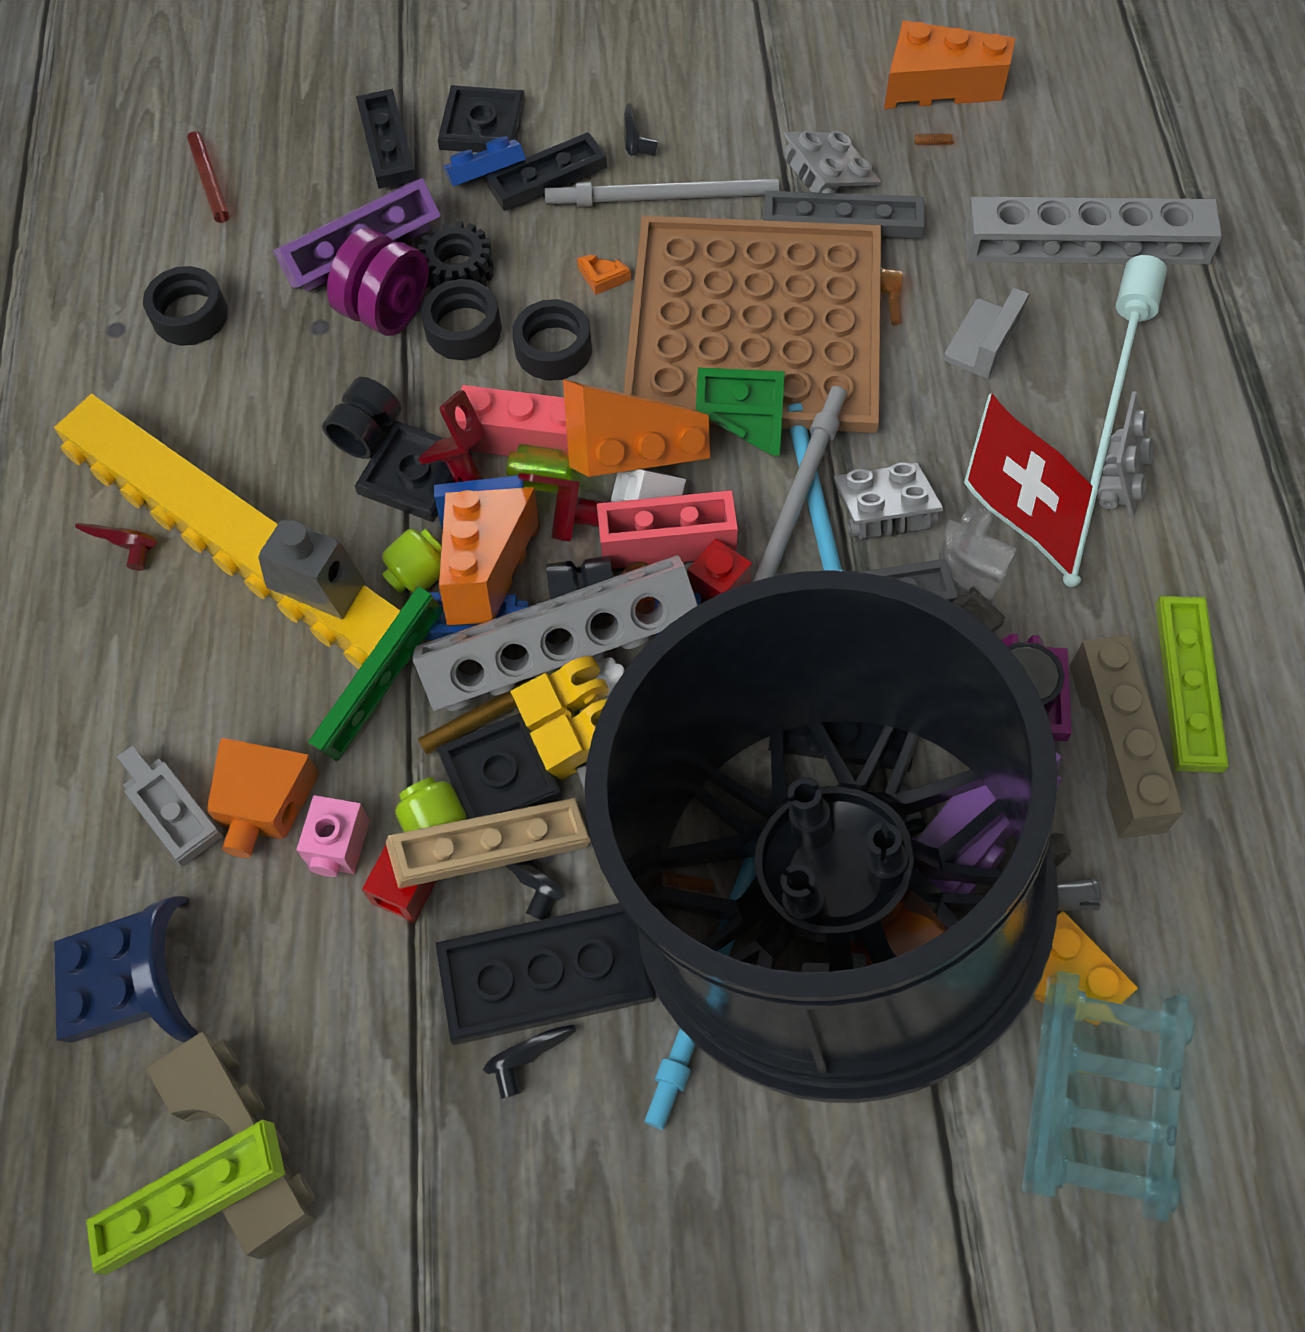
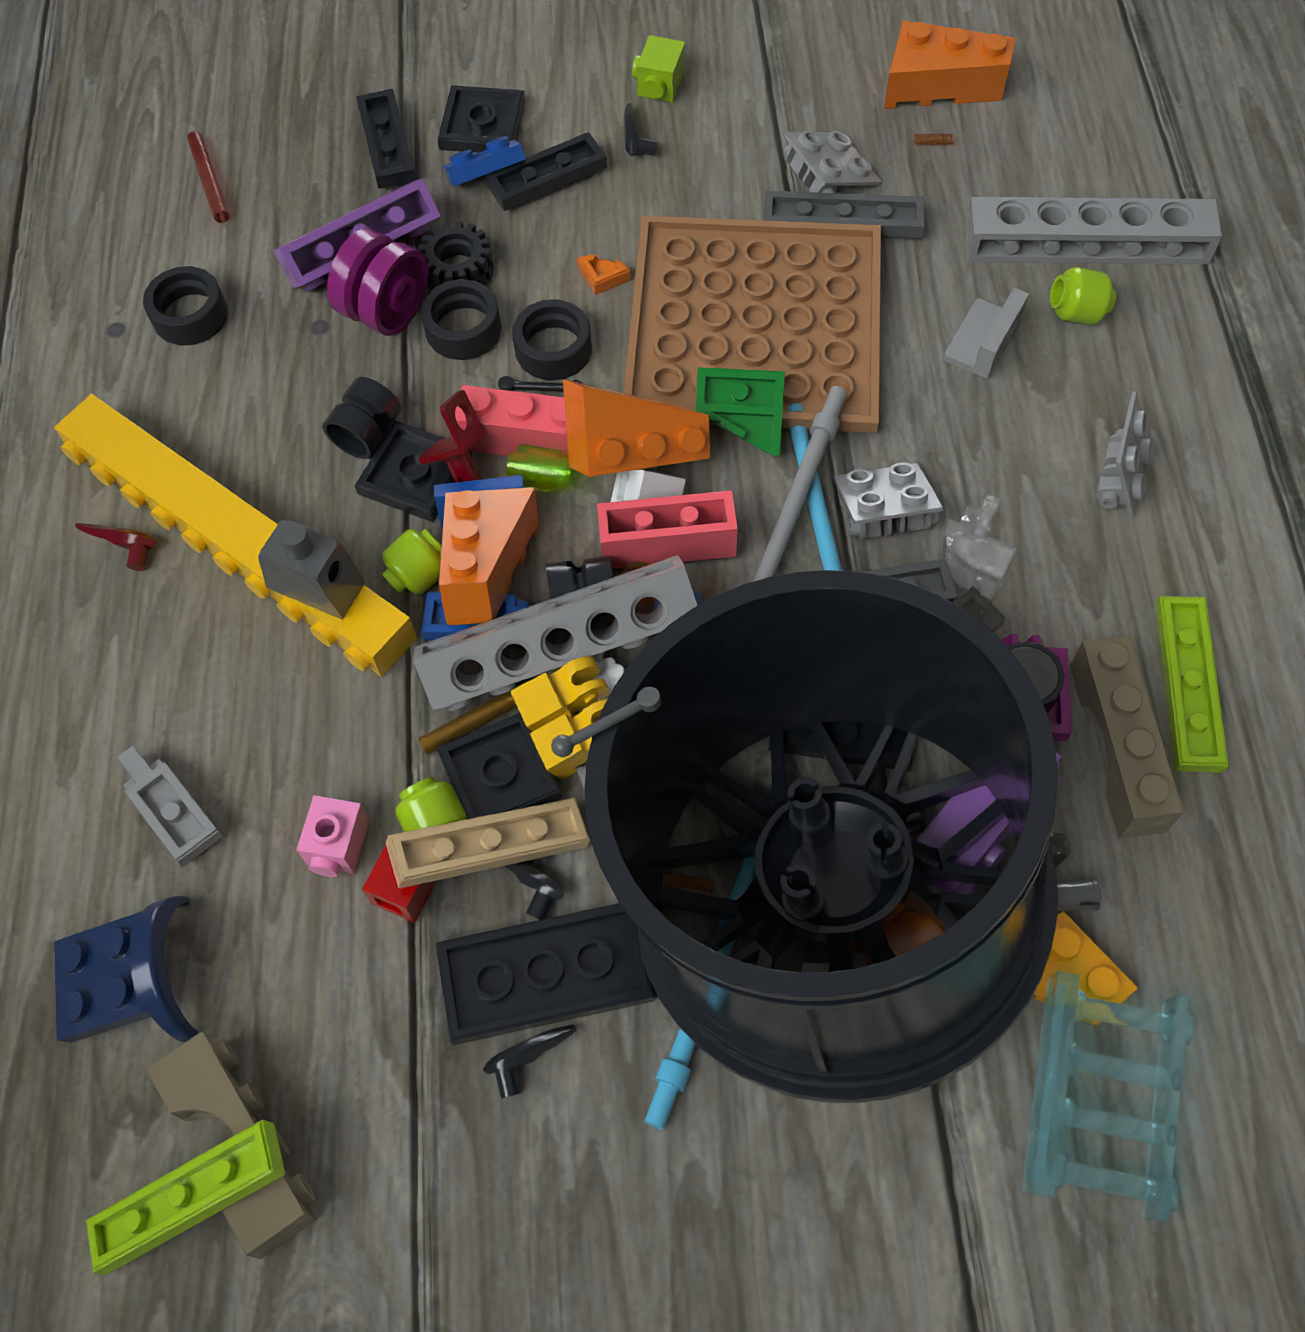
orange torso [208,738,319,858] -> none
green tile [308,586,443,762] -> none
dark red bracket [518,473,612,542] -> none
light grey bar [545,179,779,207] -> none
red brick [687,538,752,604] -> none
clear orange hand [880,268,903,325] -> none
flag [964,255,1167,588] -> none
none -> black hinge [498,376,583,392]
none -> dark grey hinge [551,687,662,757]
none -> lime brick [632,35,685,103]
none -> lime head [1049,267,1116,325]

